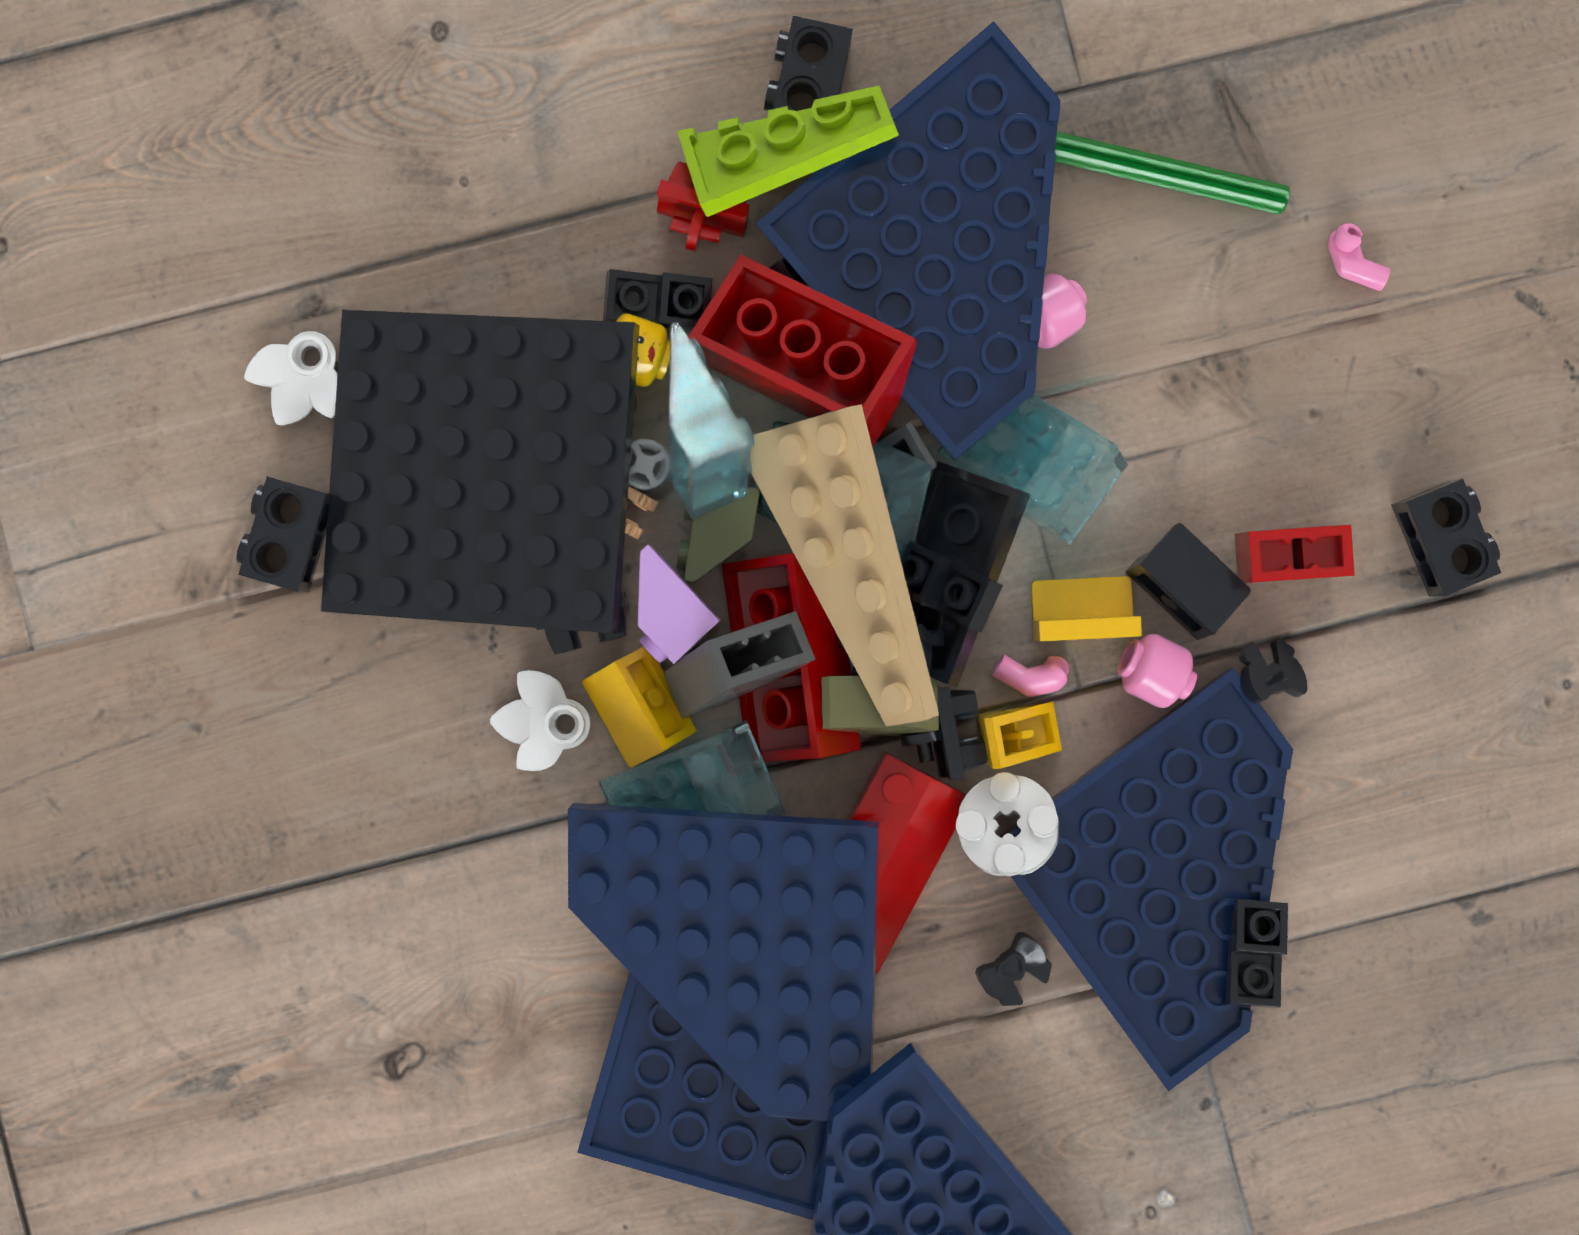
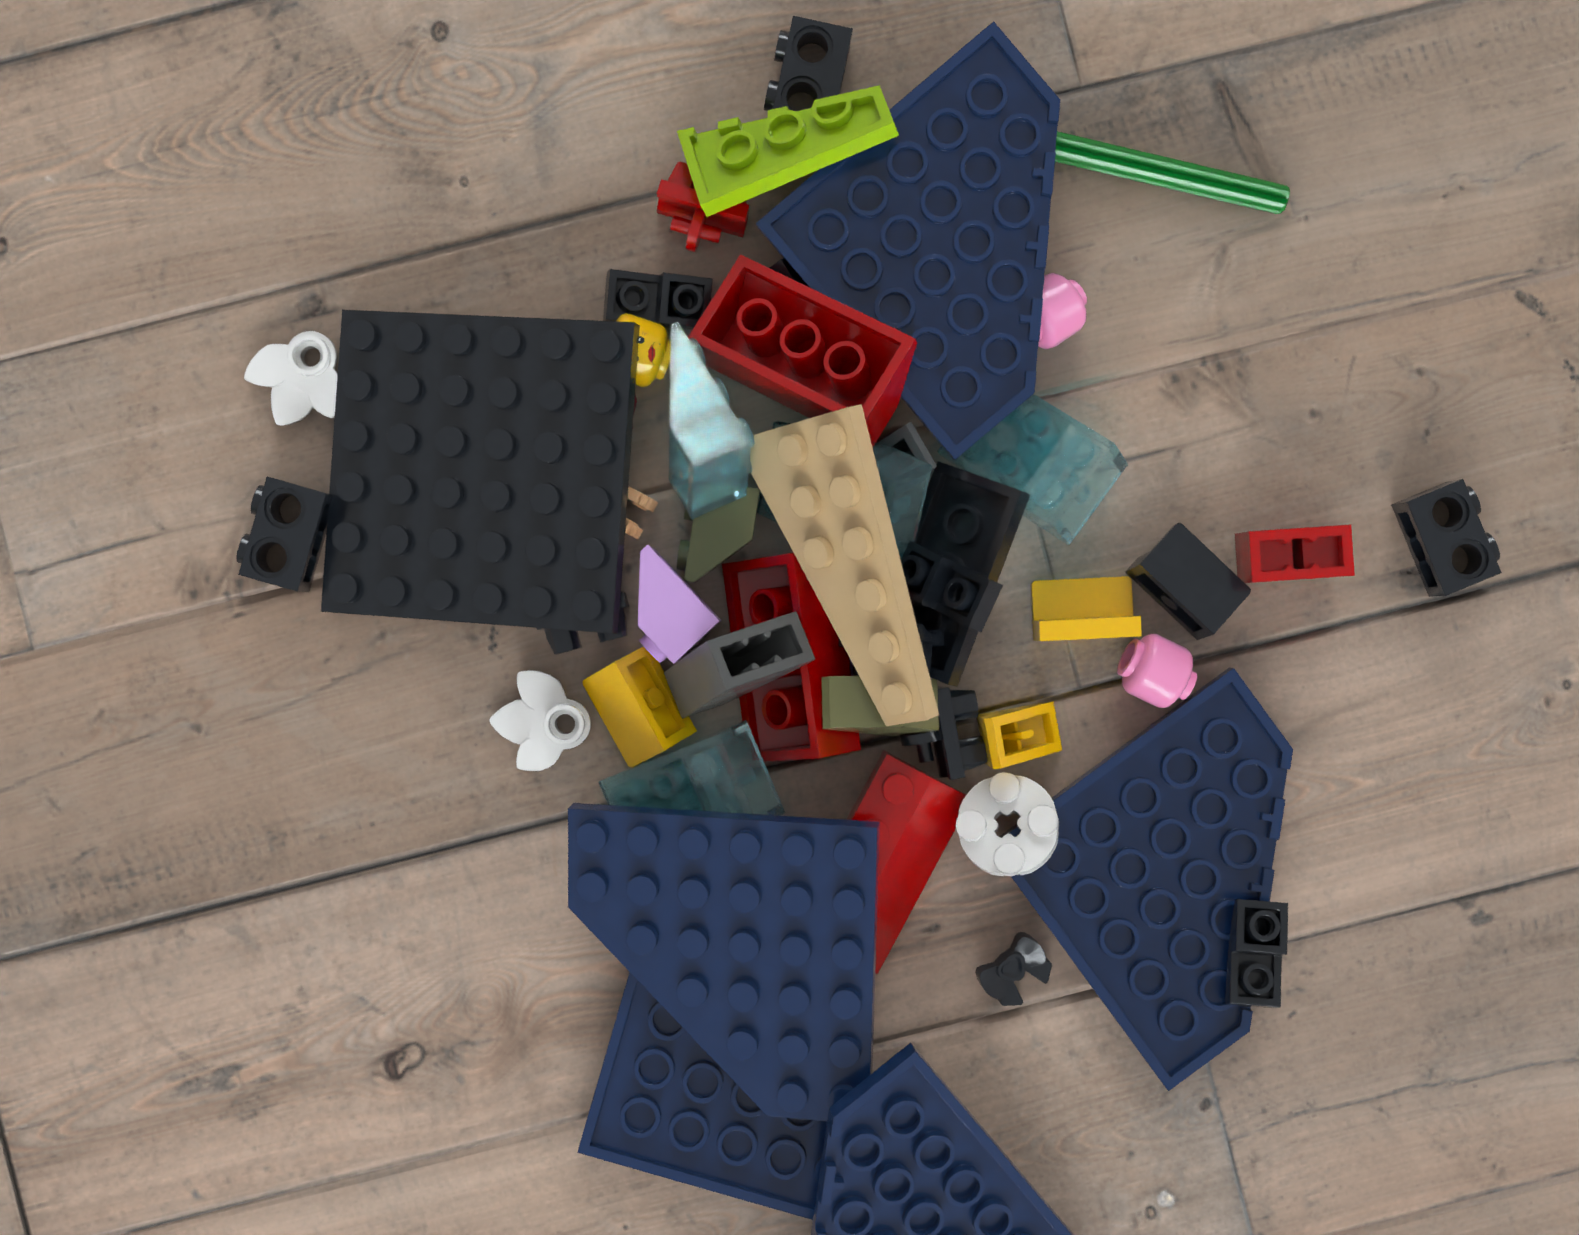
light grey wheel [629,439,672,492] -> none
bright pink arm [992,654,1070,697] -> none
black piece [1239,638,1307,704] -> none
bright pink arm [1328,223,1390,292] -> none

